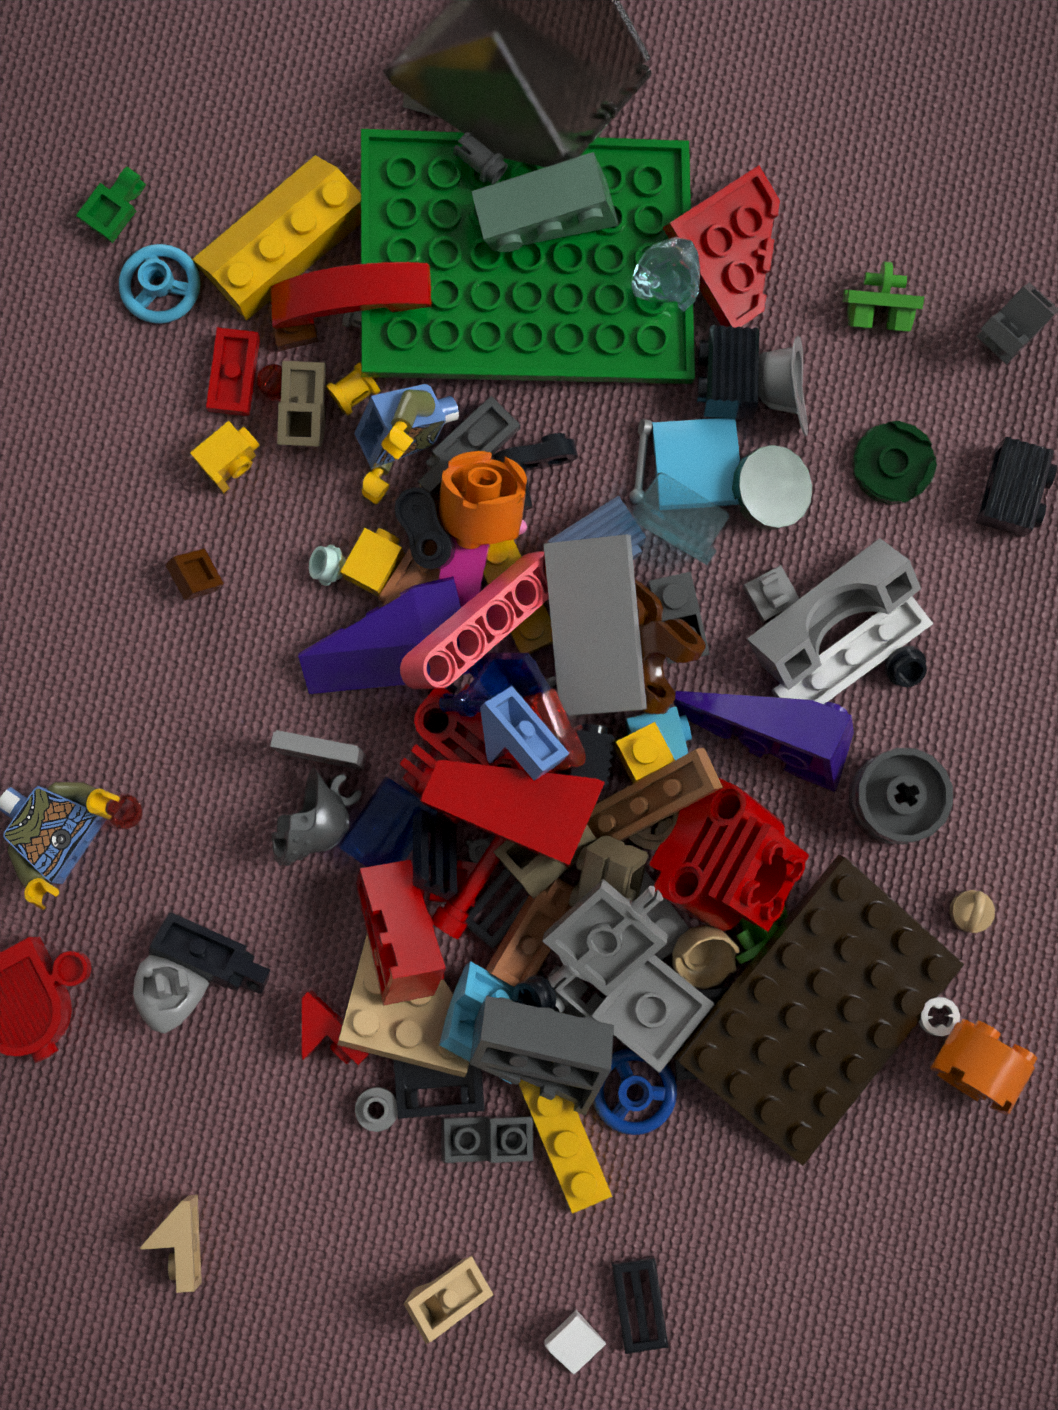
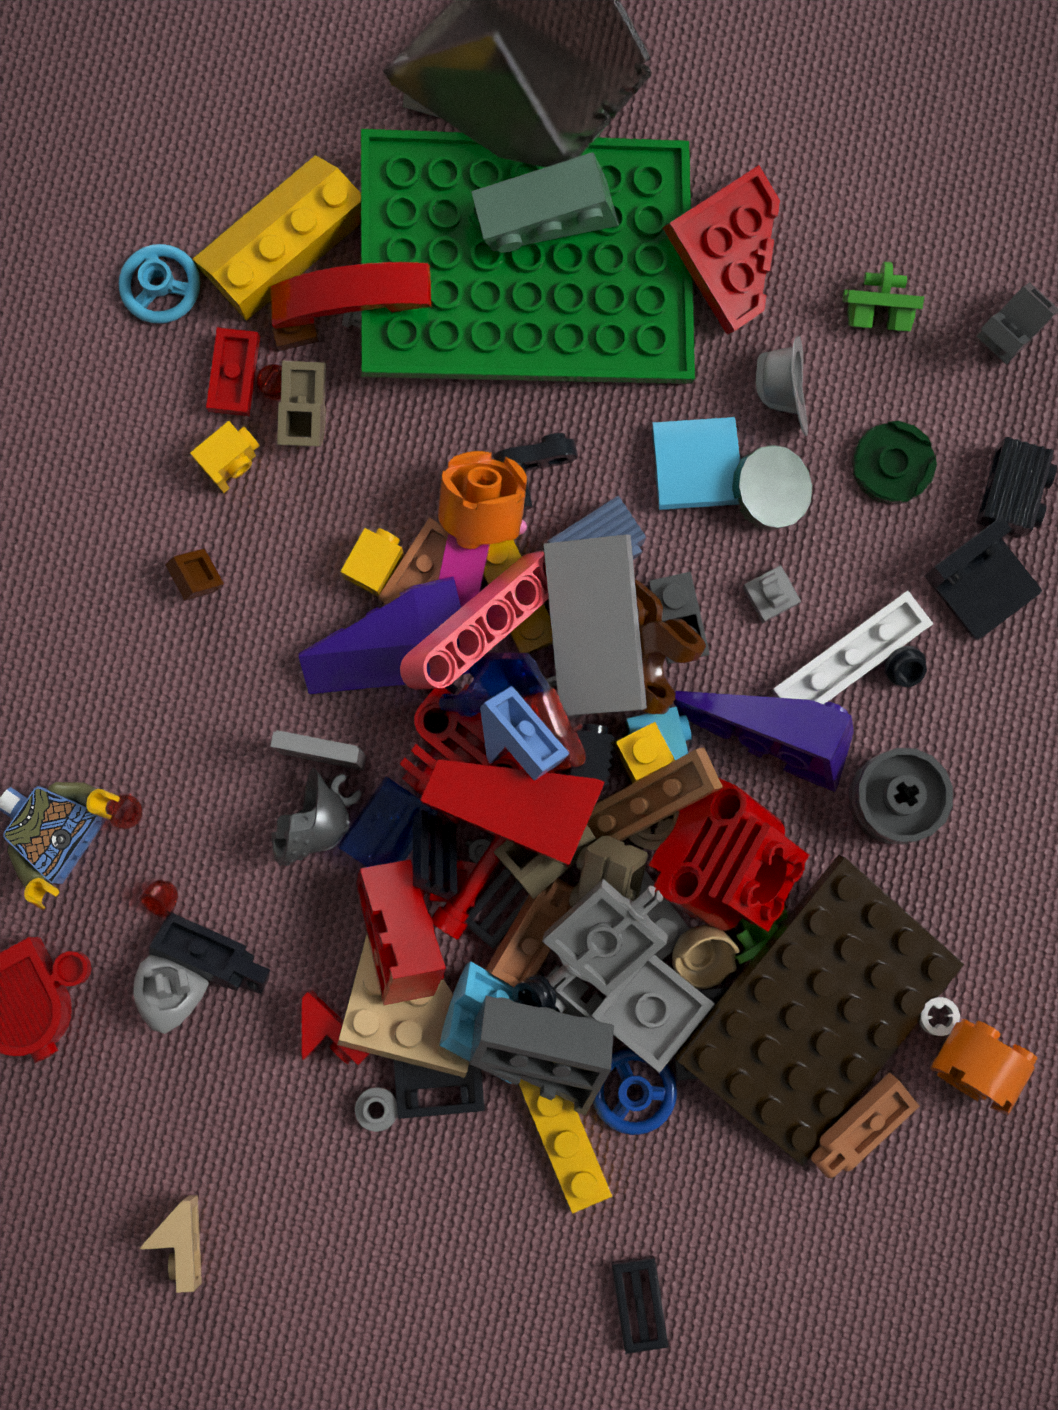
green plate [76,167,146,244] -> none
light aqua plate [309,545,346,586] -> none
yellow bush [325,362,381,416] -> none
torso [354,384,459,504] -> none
black piece [394,487,456,570] -> none
tan slope [404,1256,493,1344] -> none
dark grey hinge [418,396,521,495] -> none
dark grey slope [441,1116,533,1163] -> none
dark grey pin [453,132,508,185] -> none
white slope [544,1310,606,1374] -> none
light grey hinge [629,419,652,505] -> none
clear light blue piece [631,237,700,311] -> none
clear light blue panel [633,472,729,565] -> none
black brick [696,325,760,420] -> none
light grey arch [747,538,921,690] -> none
tan tile [949,890,995,933] -> none
none -> clear red hinge [140,880,179,917]
none -> nougat hinge [811,1073,920,1178]
none -> black bracket [924,516,1042,641]

